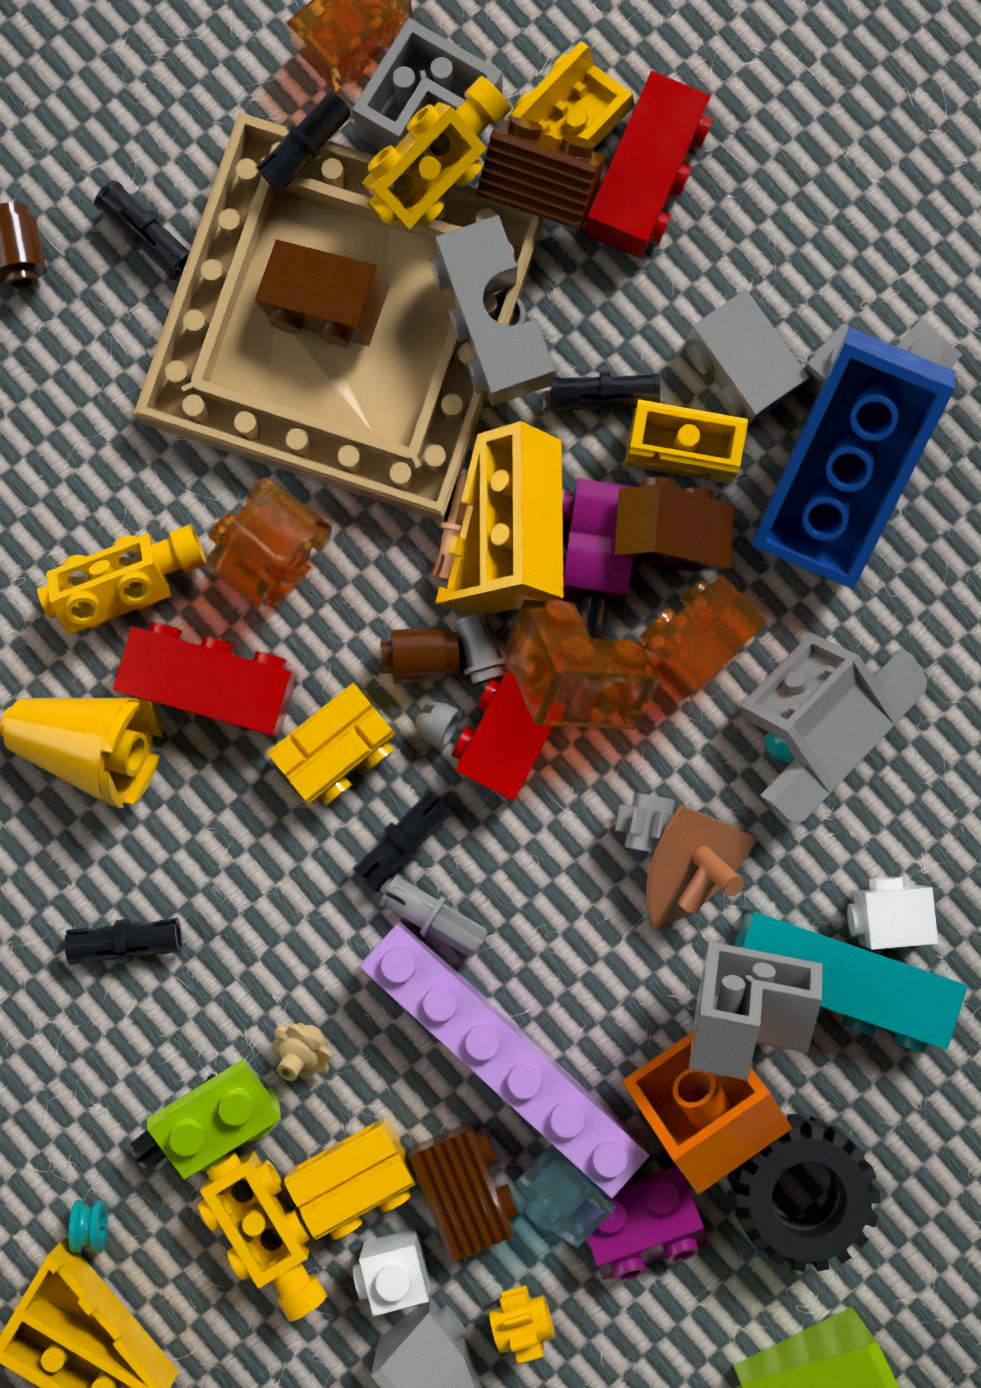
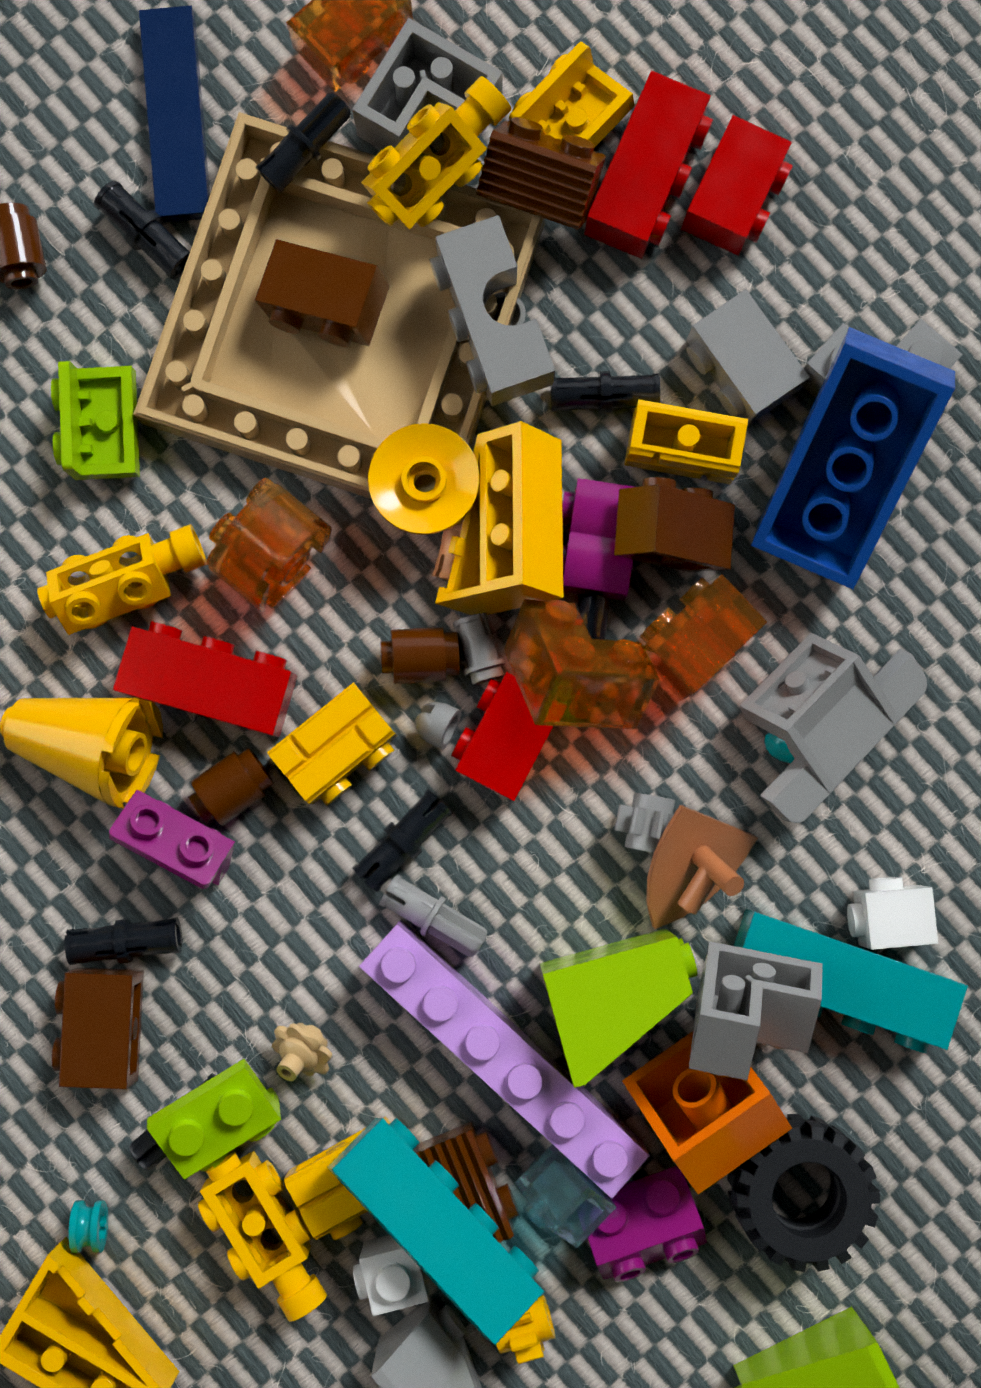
none -> lime bracket [51,361,140,480]
none -> reddish brown brick [52,967,144,1089]
none -> magenta bracket [109,790,235,889]
none -> dark blue tile [139,5,210,223]
none -> reddish brown brick [188,748,274,826]
none -> teal brick [327,1118,545,1345]
none -> yellow dish [368,423,480,535]
none -> lime slope [539,928,698,1088]
none -> red brick [681,115,793,256]

